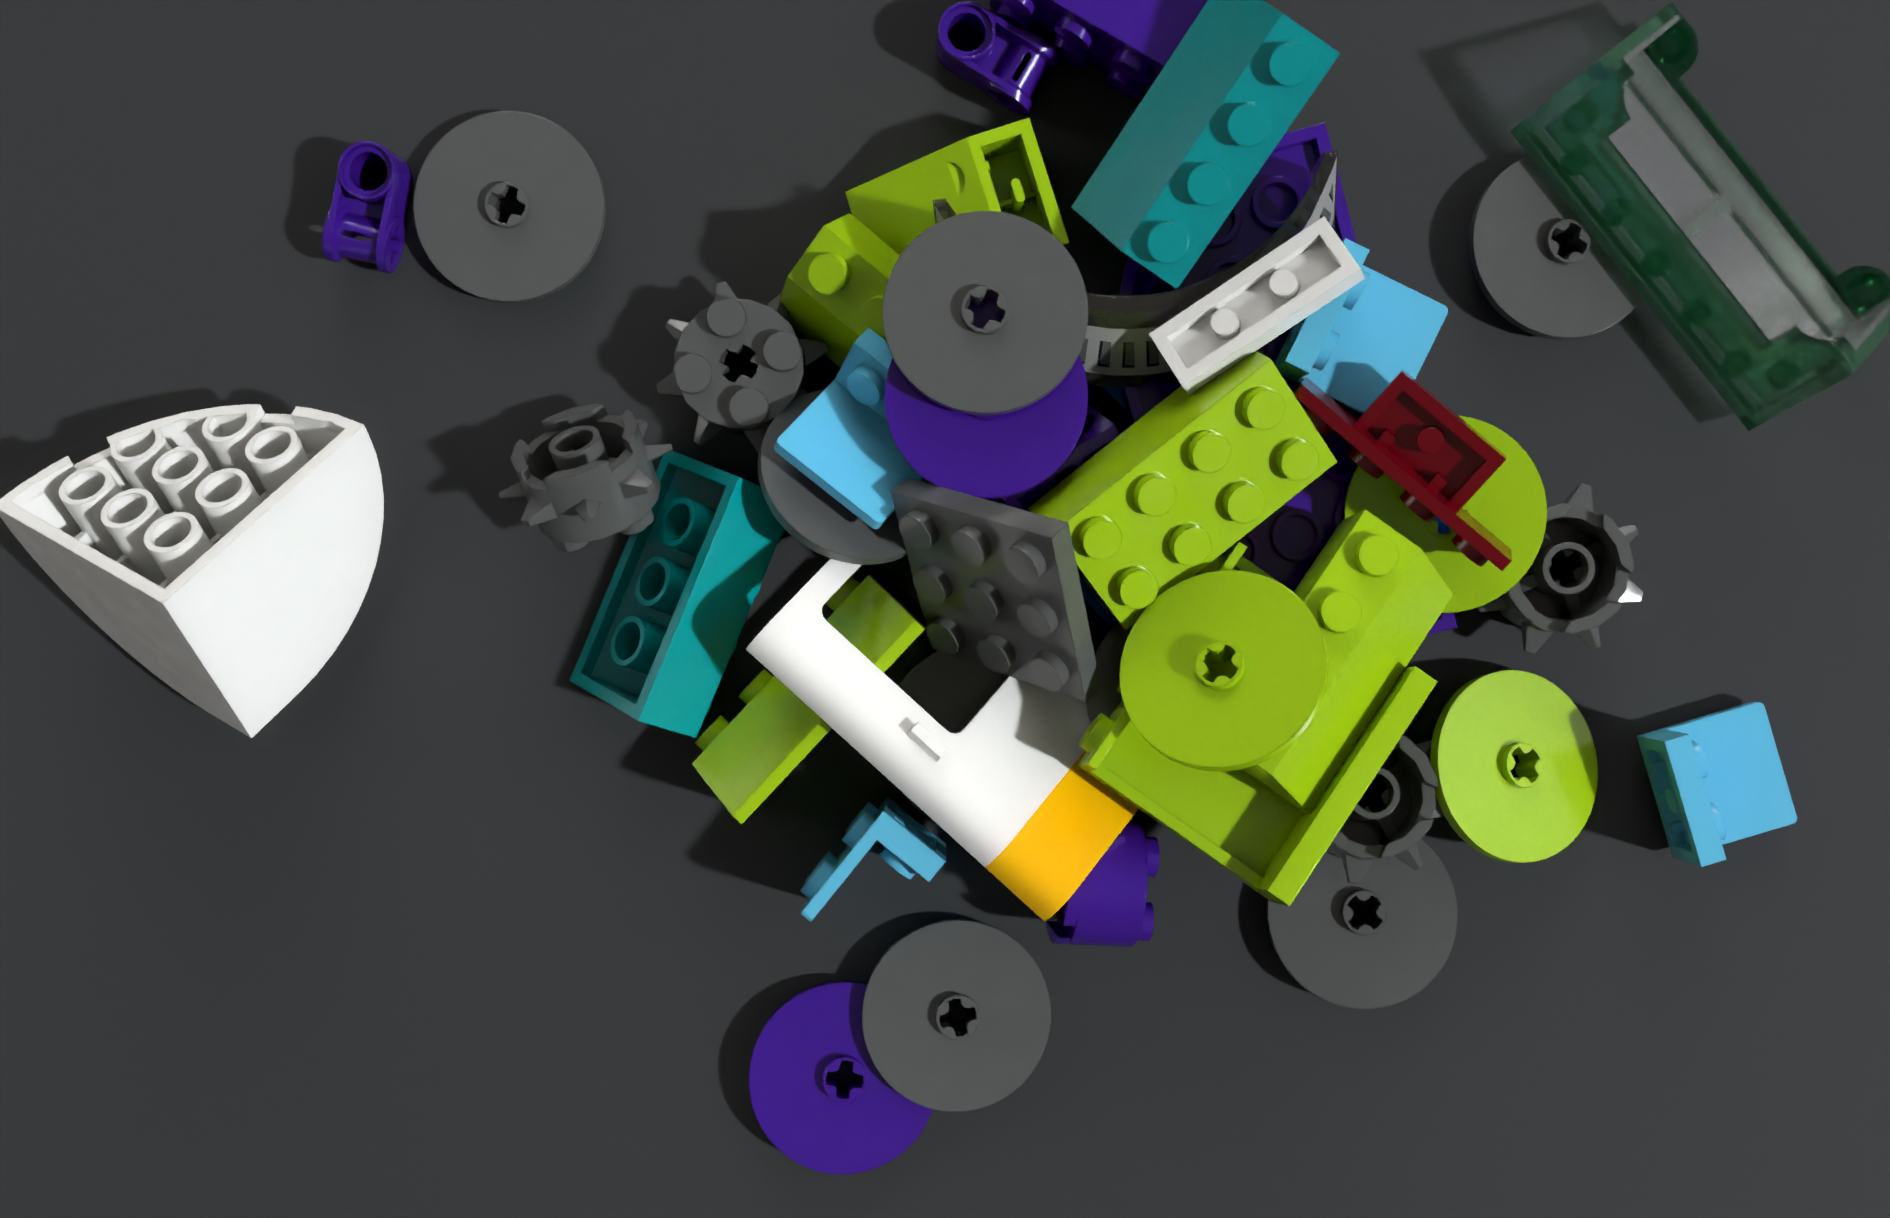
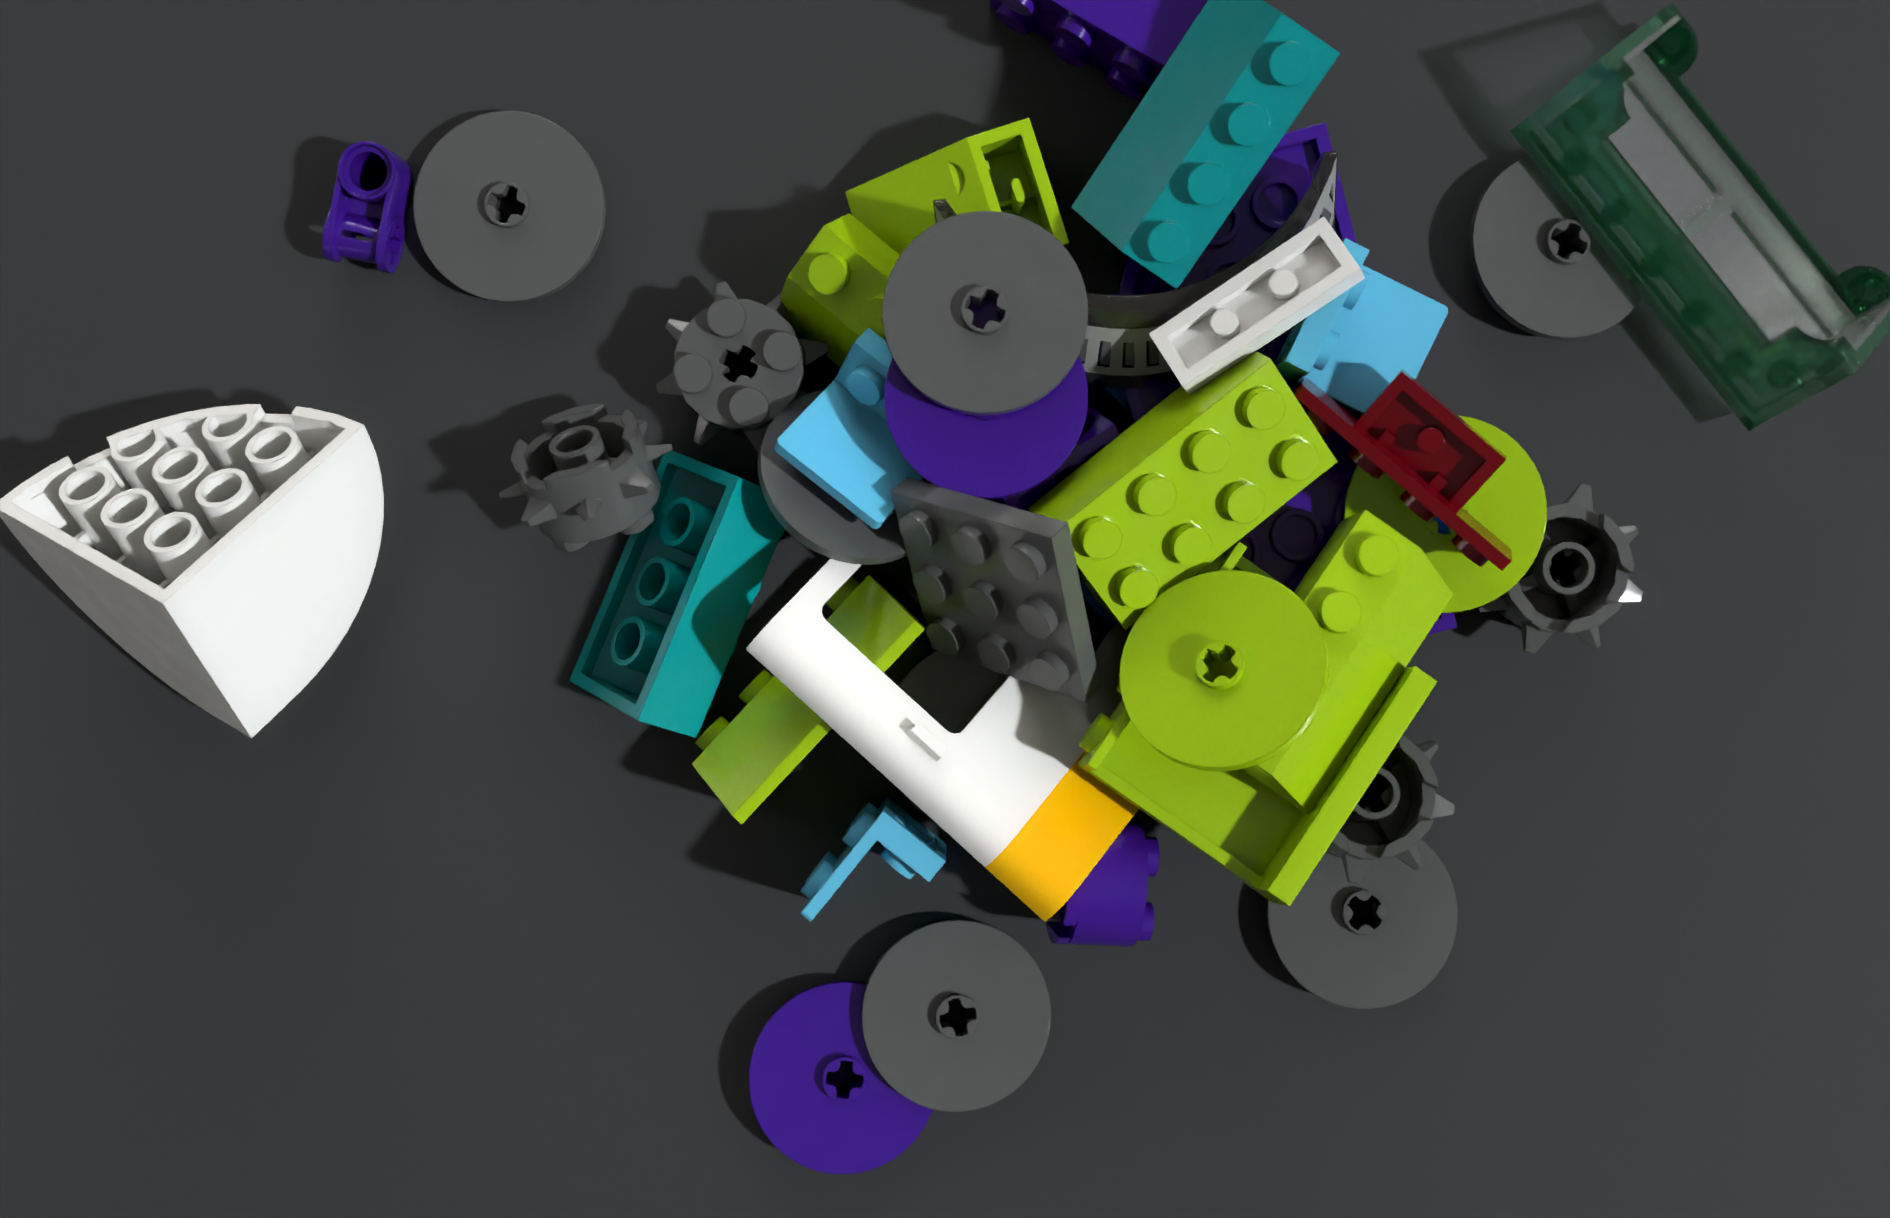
dark purple piece [936,1,1061,116] -> none
lime piece [1430,670,1598,863] -> none
medium azure bracket [1637,701,1797,867] -> none

